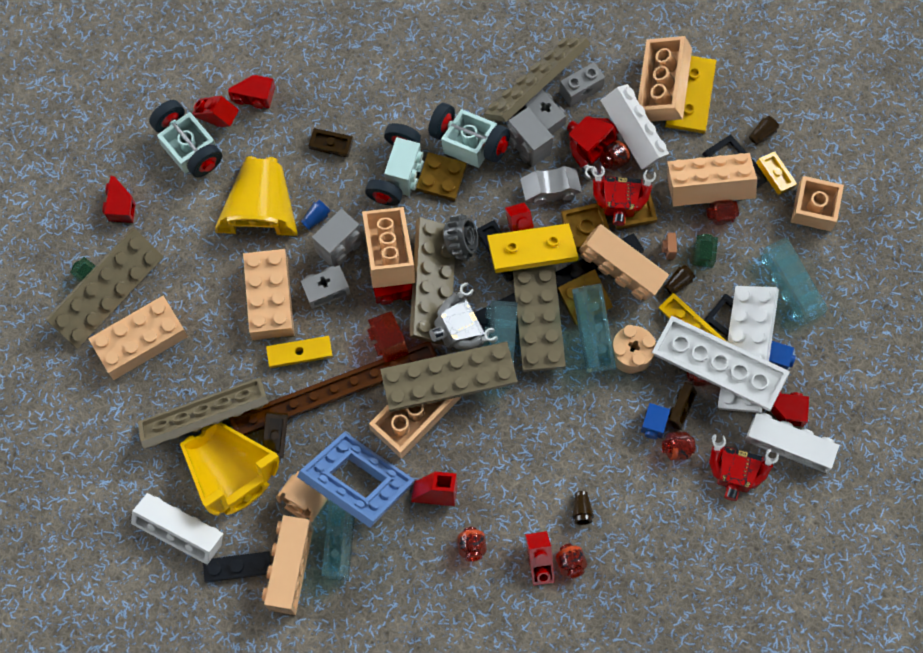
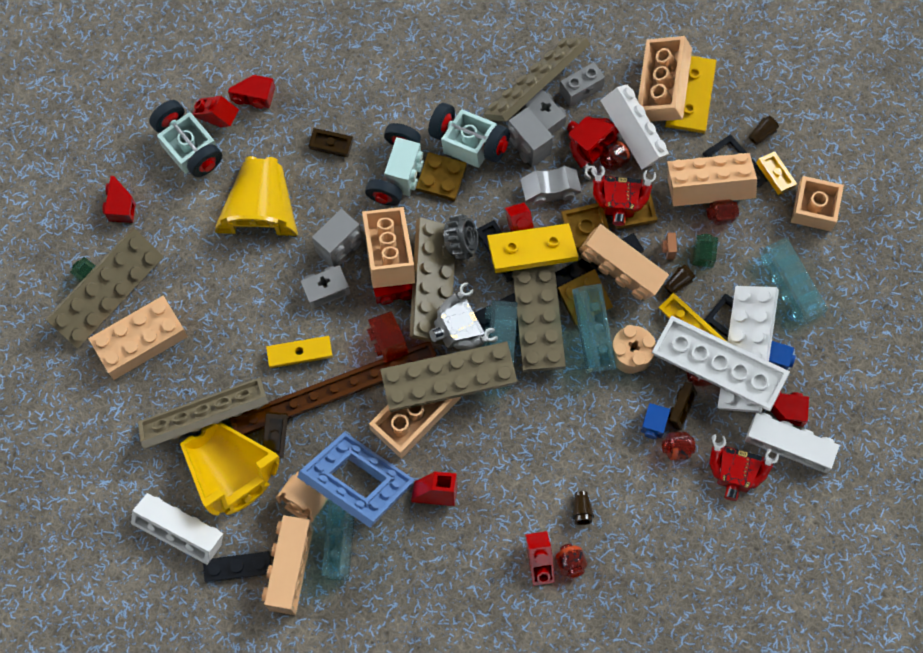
light nougat brick [243,249,295,340] -> none
blue cone [300,200,331,230] -> none
clear red head [457,527,487,562] -> none

